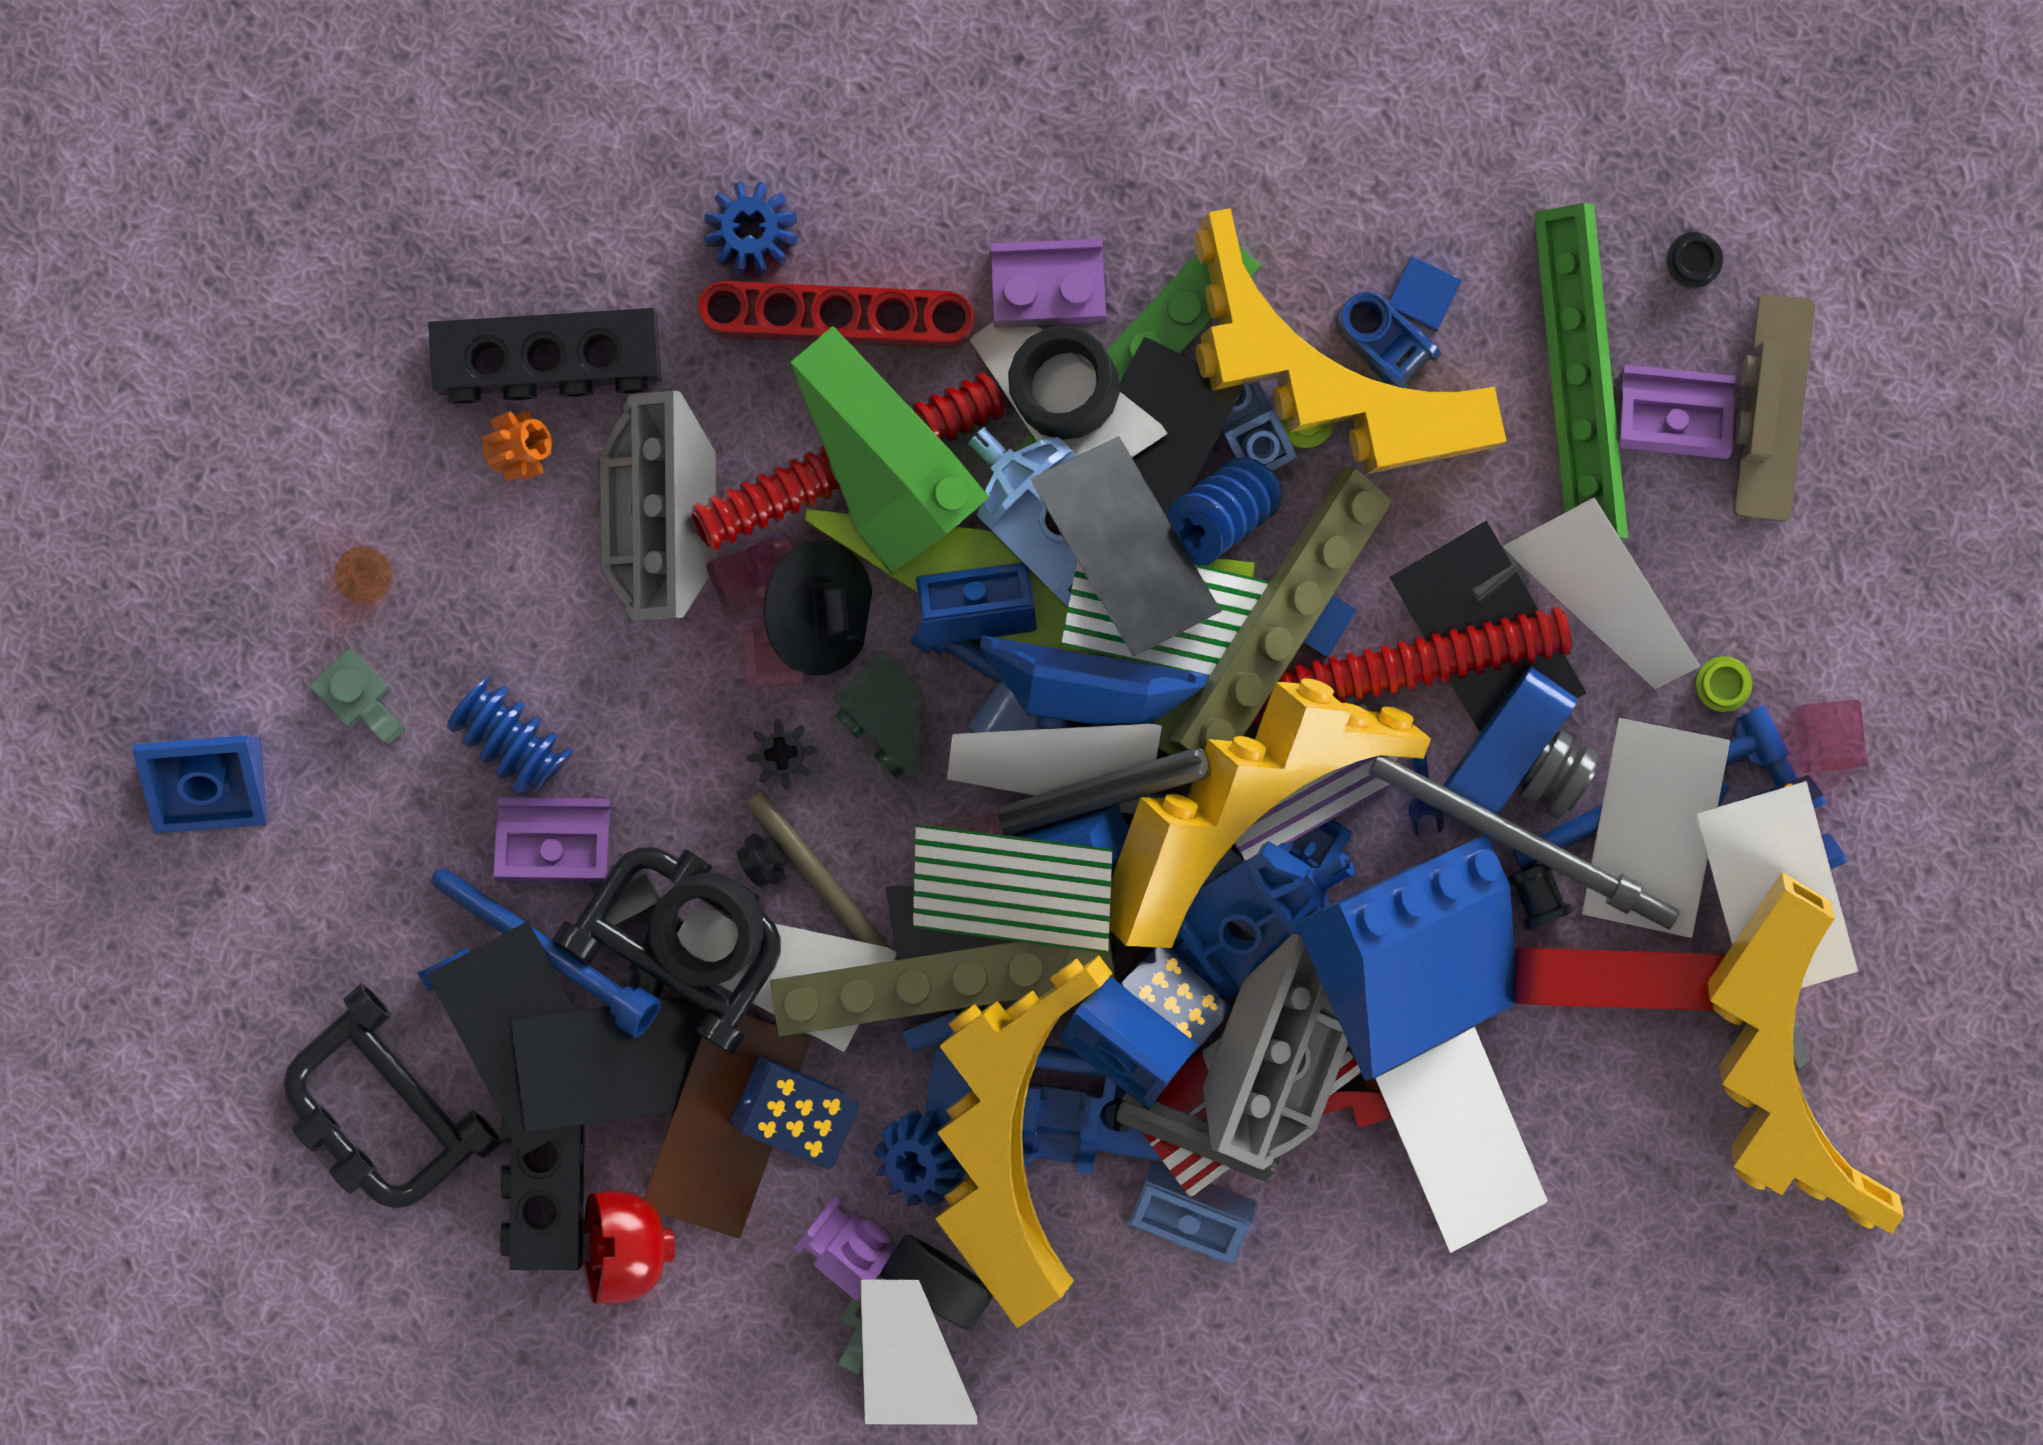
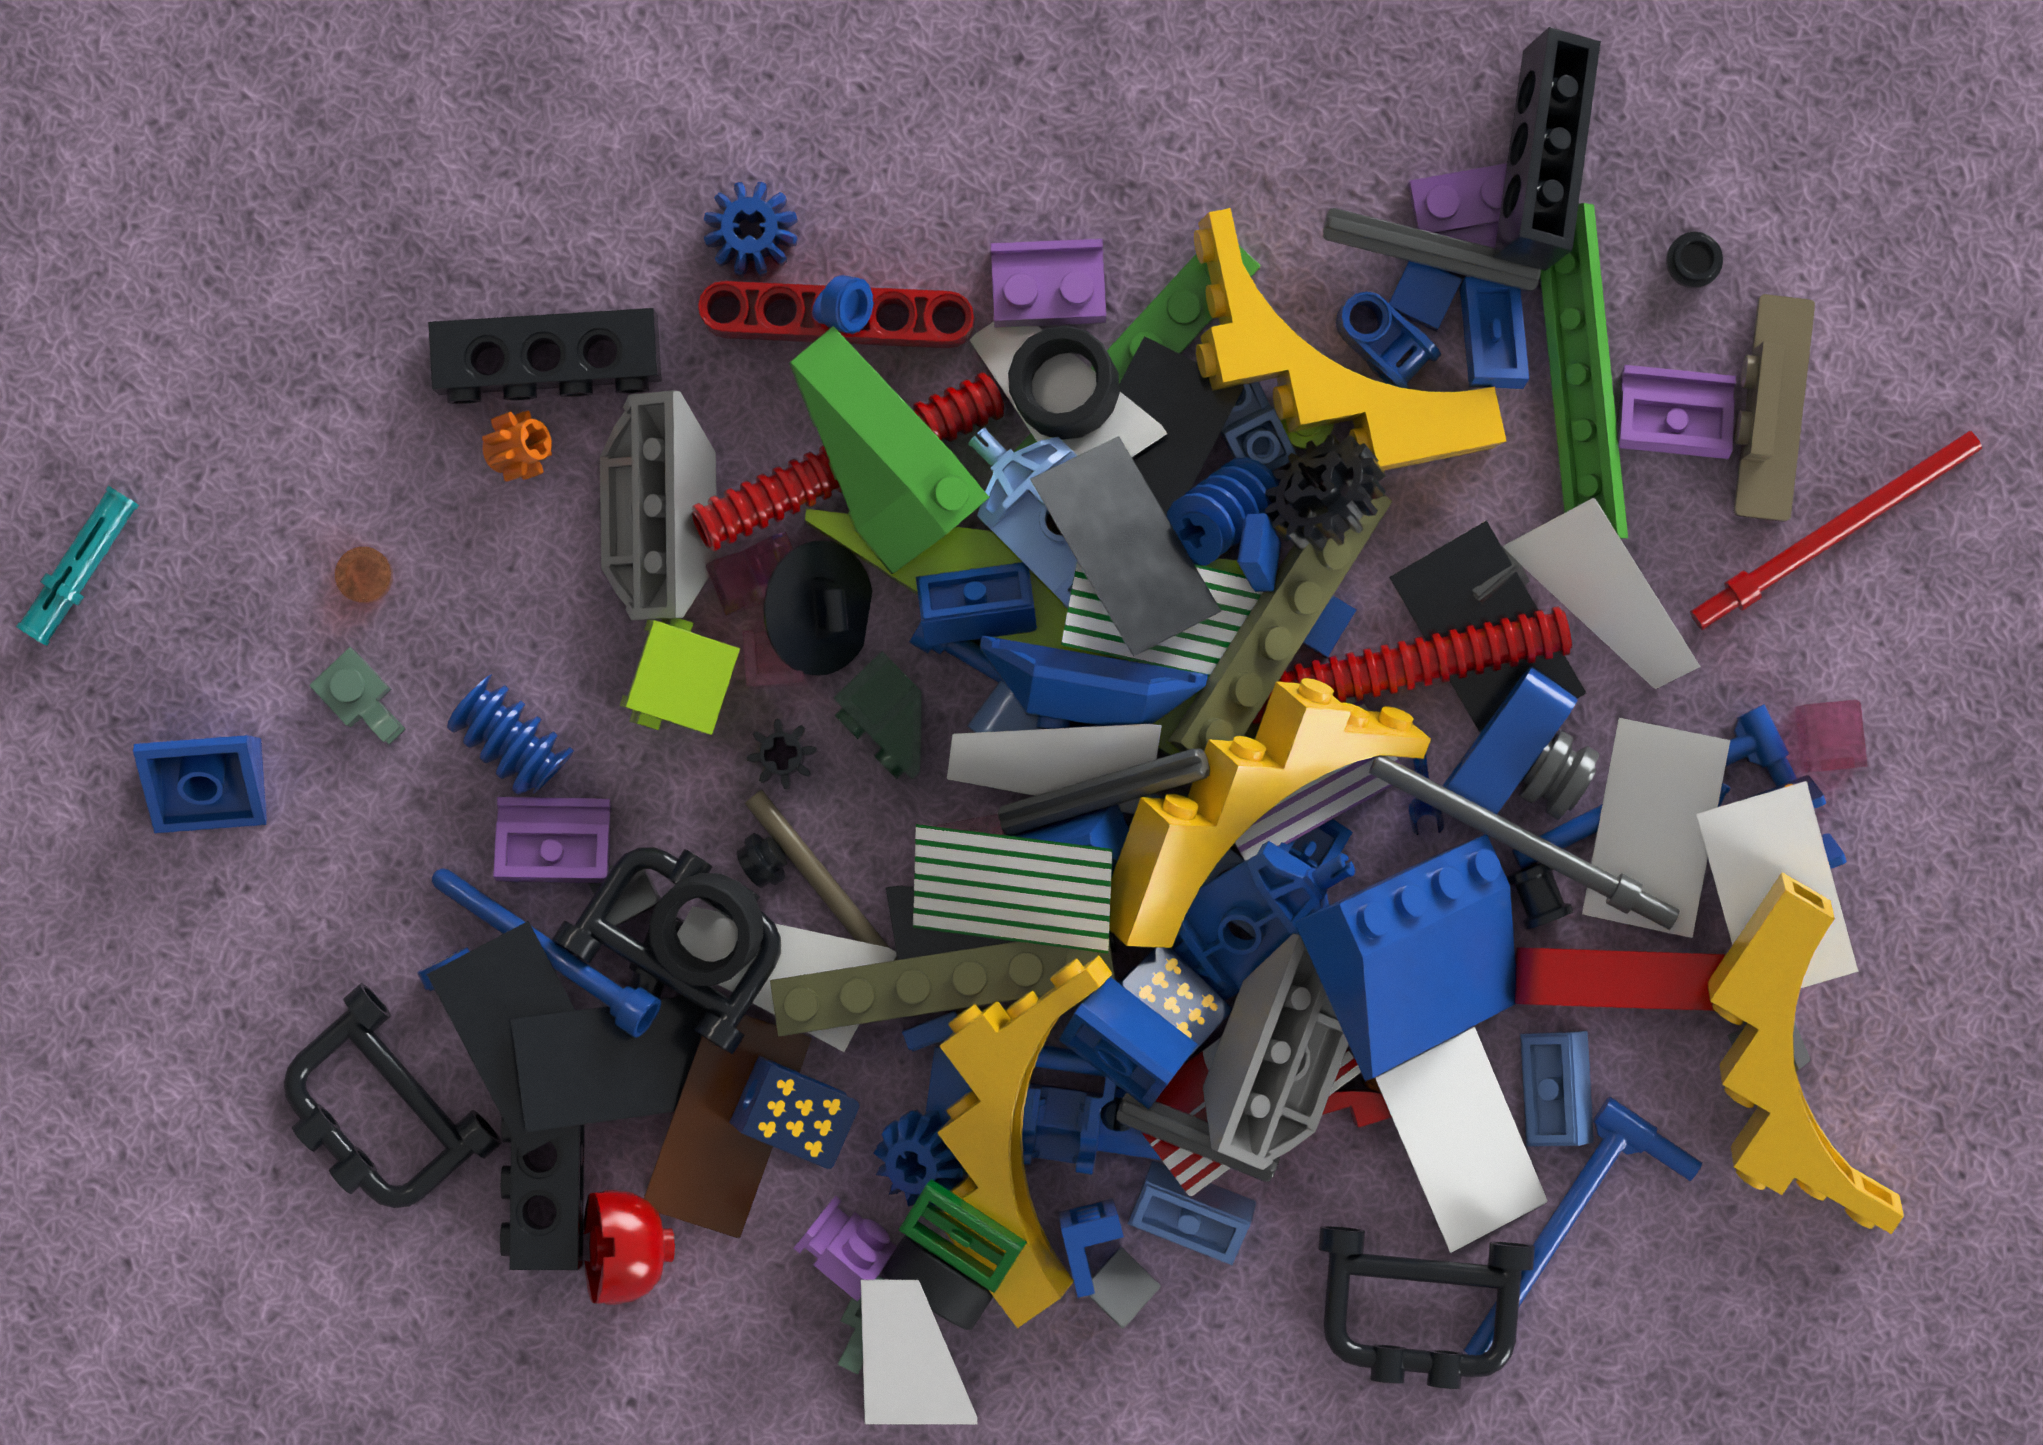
lime plate [1695,656,1752,712] -> none
none -> teal pin [16,485,139,646]
none -> lime plate [619,618,740,735]
none -> blue tile [812,275,873,334]
none -> green tile [899,1179,1027,1293]
none -> blue fence [1058,1198,1124,1298]
none -> dark grey slope [1088,1246,1161,1329]
none -> blue tile [1237,513,1281,592]
none -> black gear [1265,434,1386,552]
none -> black bar [1318,1226,1535,1389]
none -> dark grey axle [1322,208,1541,291]
none -> medium lavender plate [1408,163,1507,248]
none -> blue plate [1460,277,1529,389]
none -> blue bar [1463,1097,1702,1355]
none -> black brick [1494,27,1601,271]
none -> medium blue slope [1520,1031,1594,1146]
none -> red bar [1690,431,1982,630]

